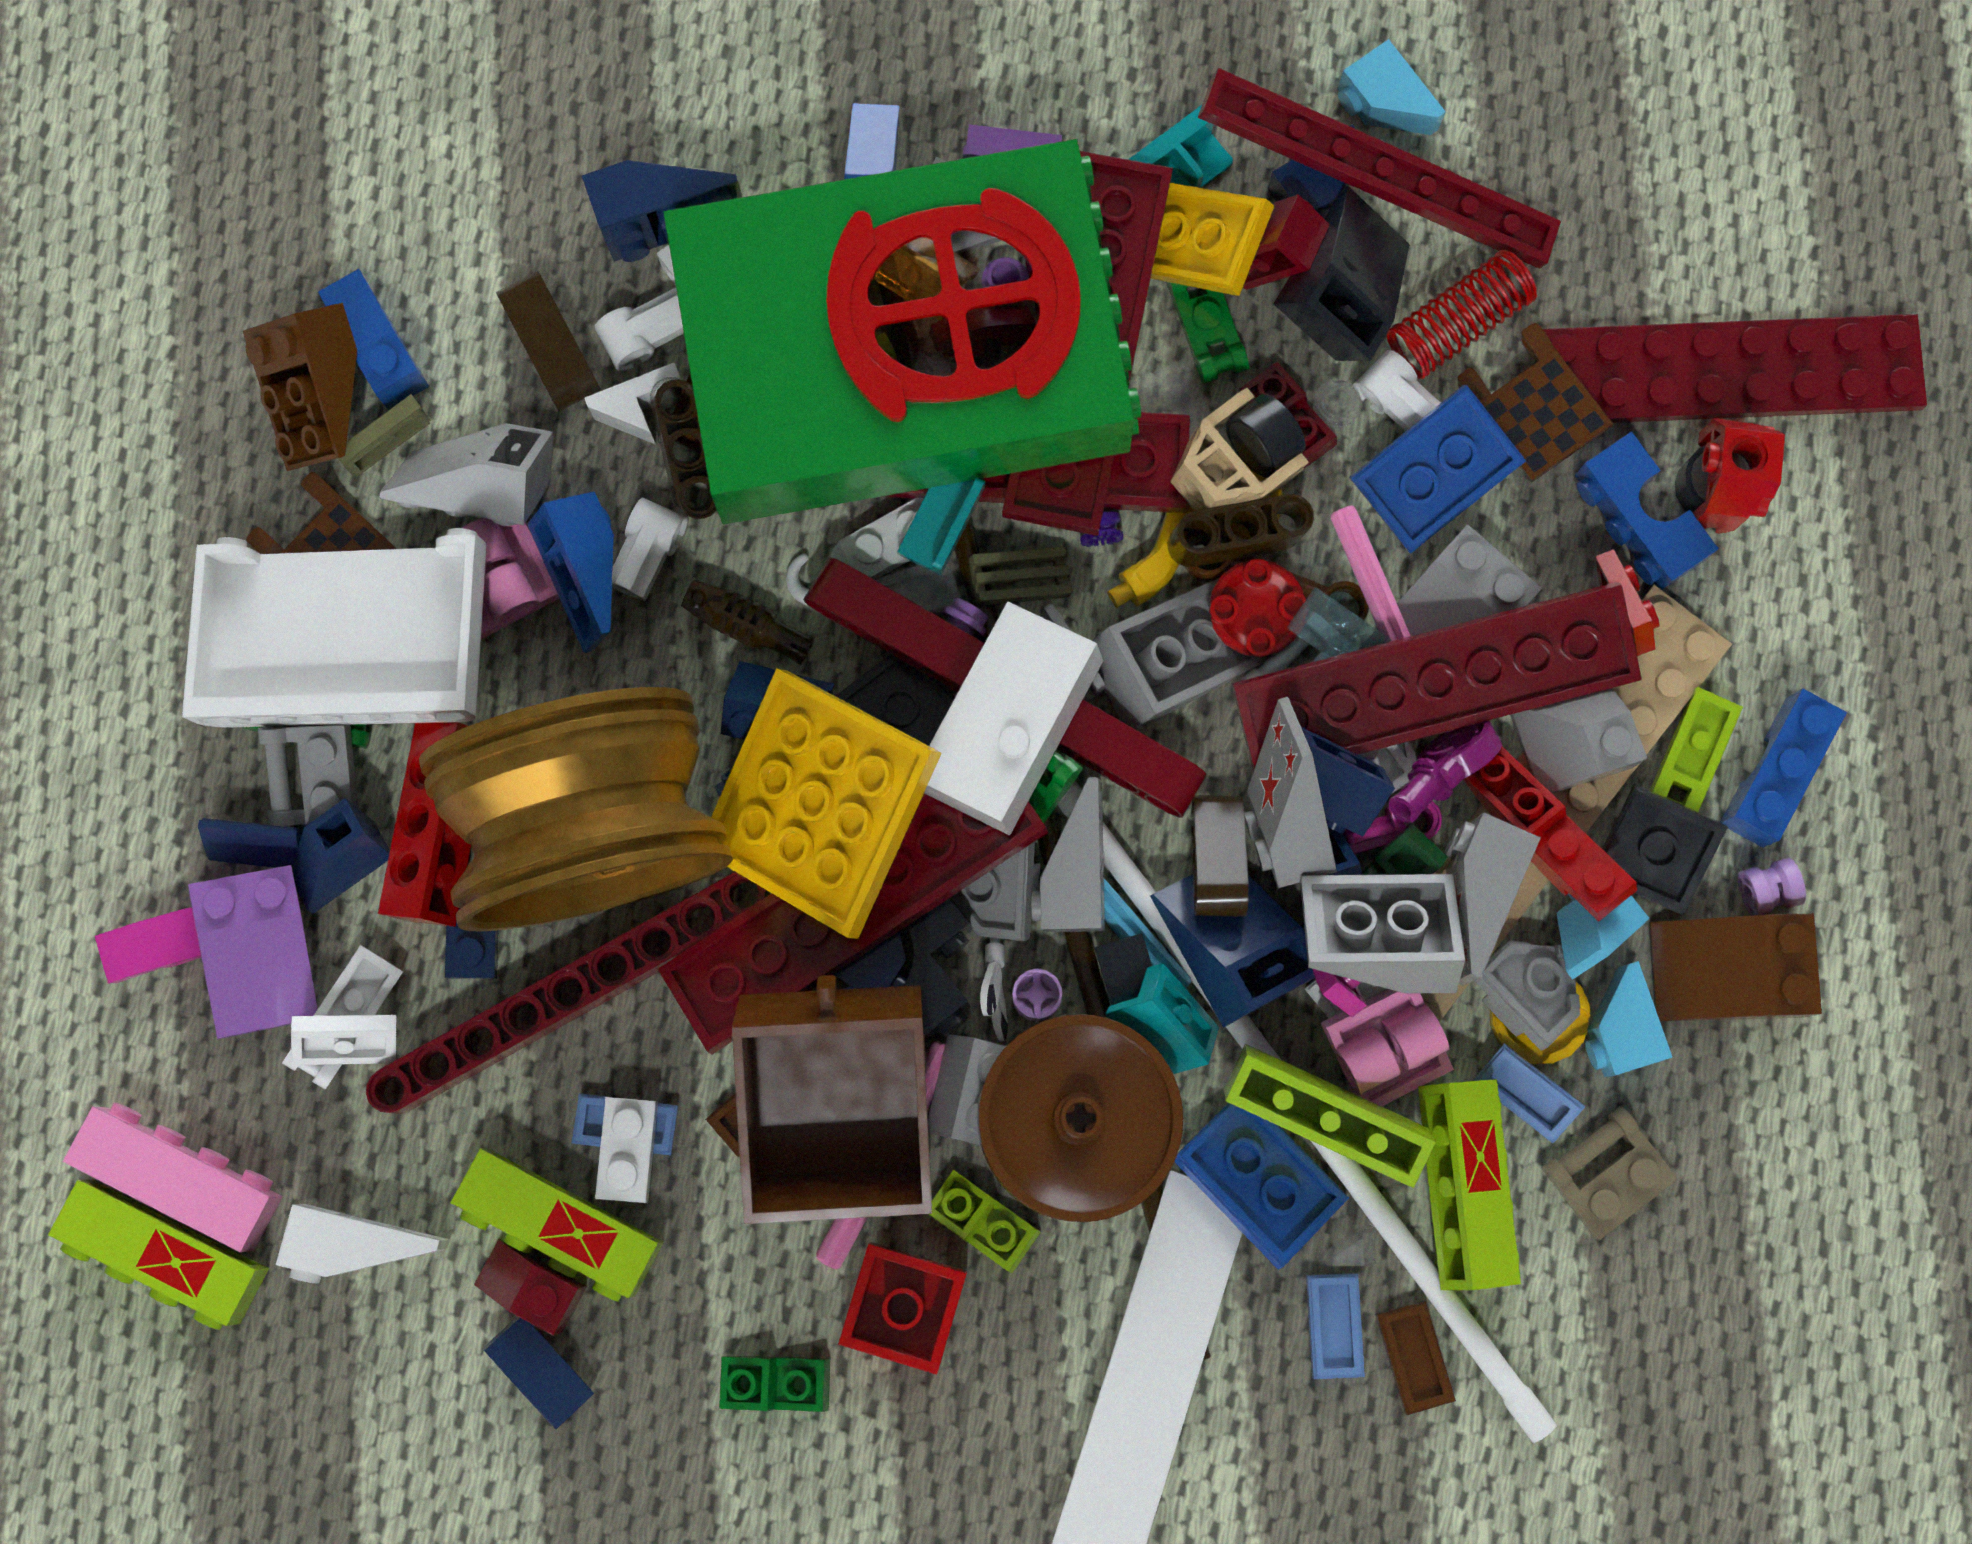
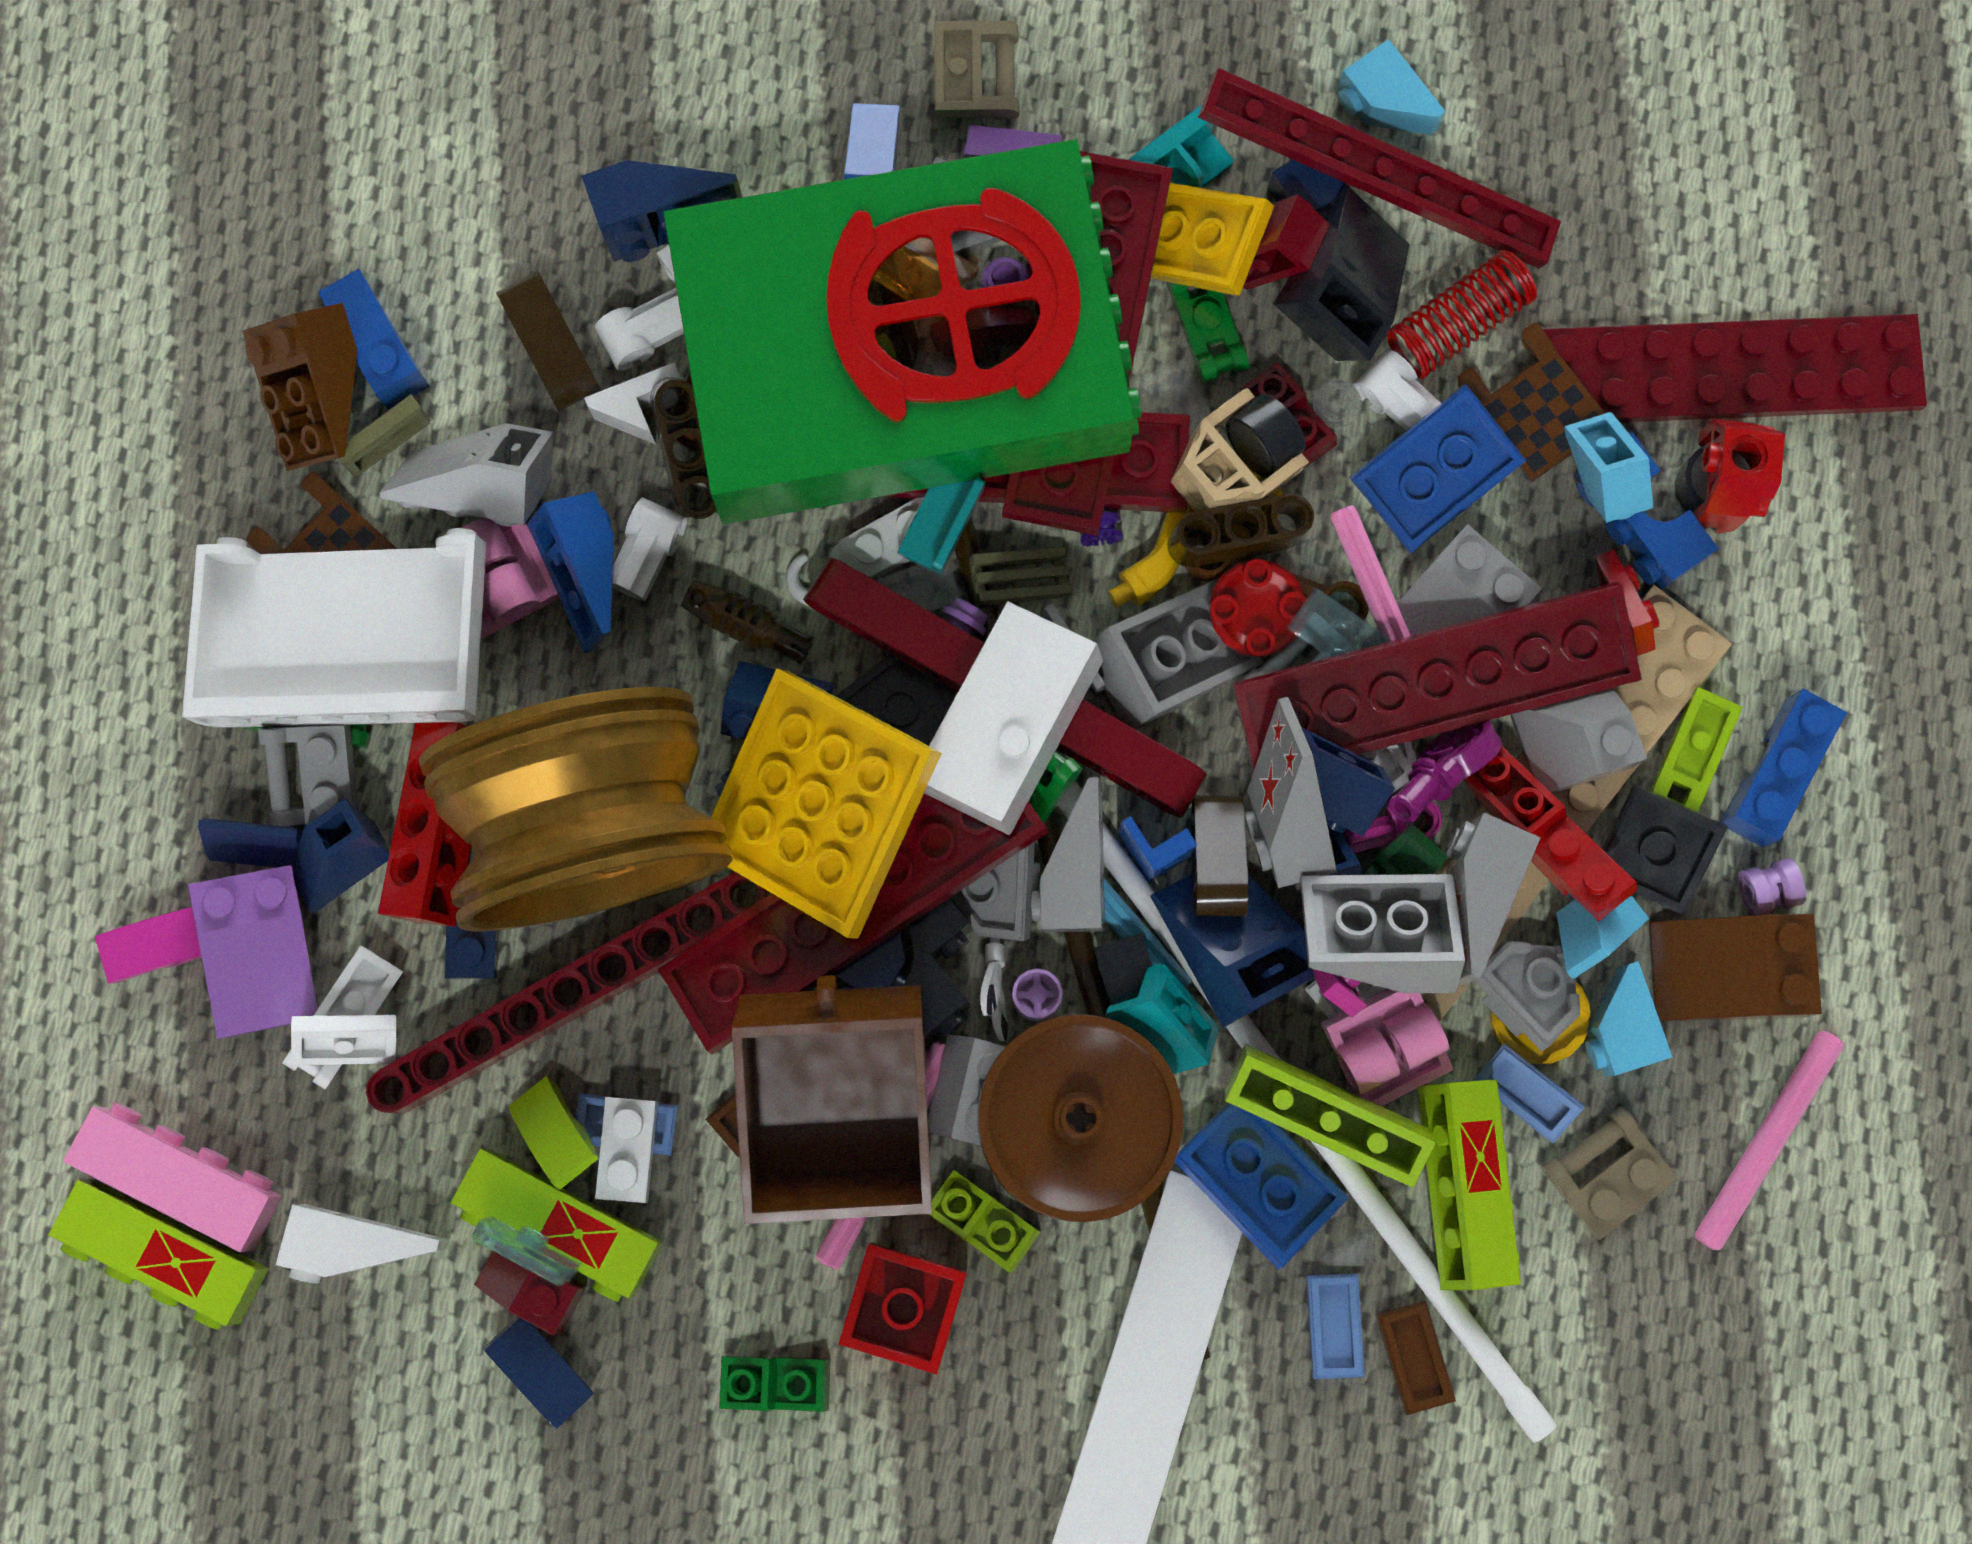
none -> clear light blue plate [471,1216,581,1286]
none -> lime slope [508,1075,599,1190]
none -> dark tan plate [934,21,1020,120]
none -> blue panel [1117,816,1197,883]
none -> medium azure slope [1564,412,1653,523]
none -> bright pink axle [1695,1031,1844,1250]

